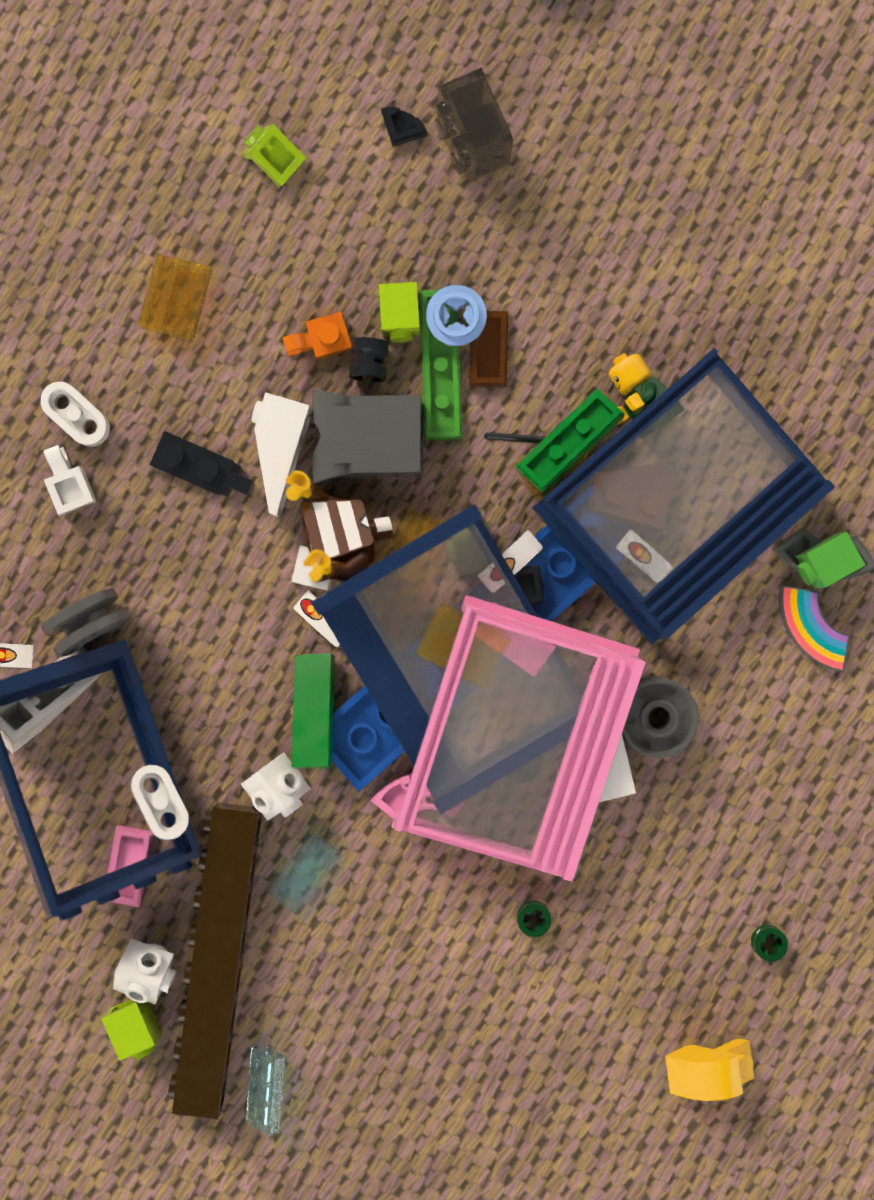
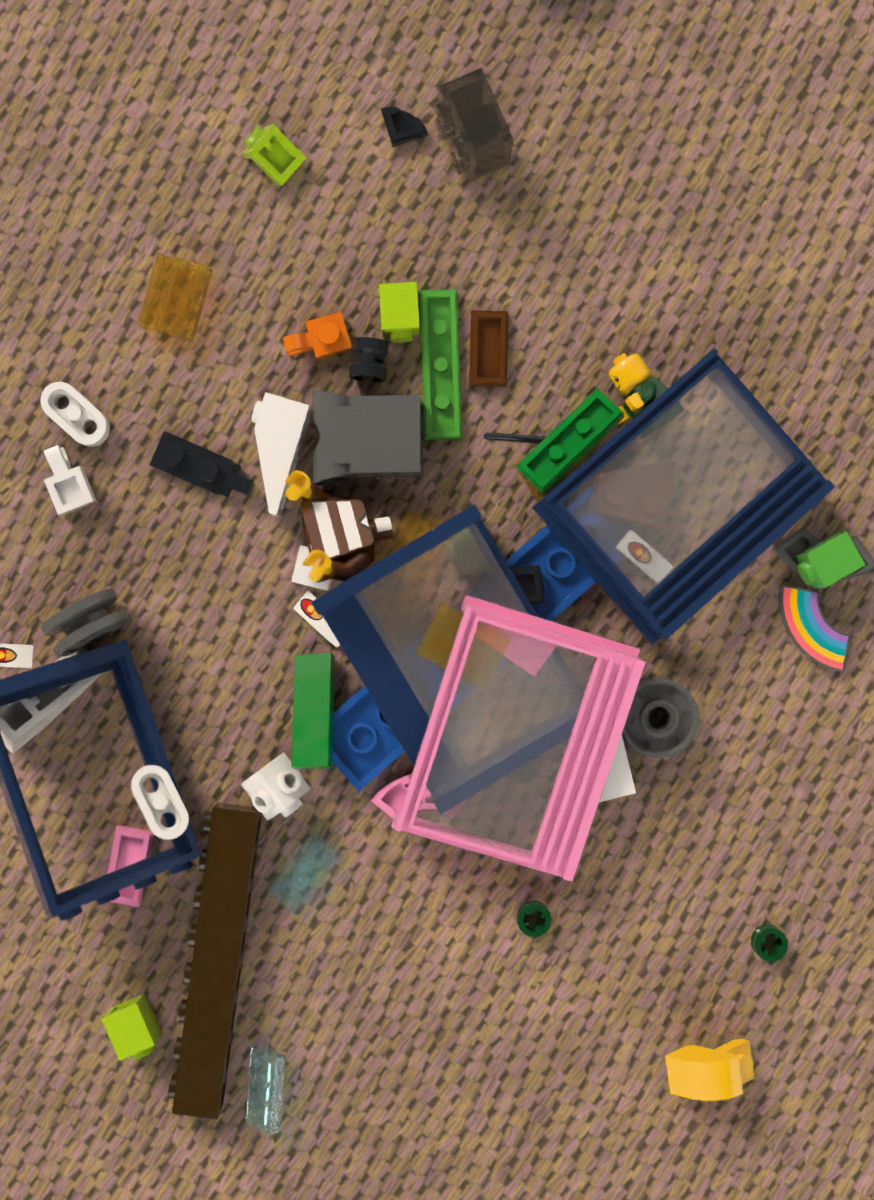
white brick [113,939,177,1005] -> none
light blue gear [426,285,487,346] -> none
white sticker [478,530,543,593] -> none

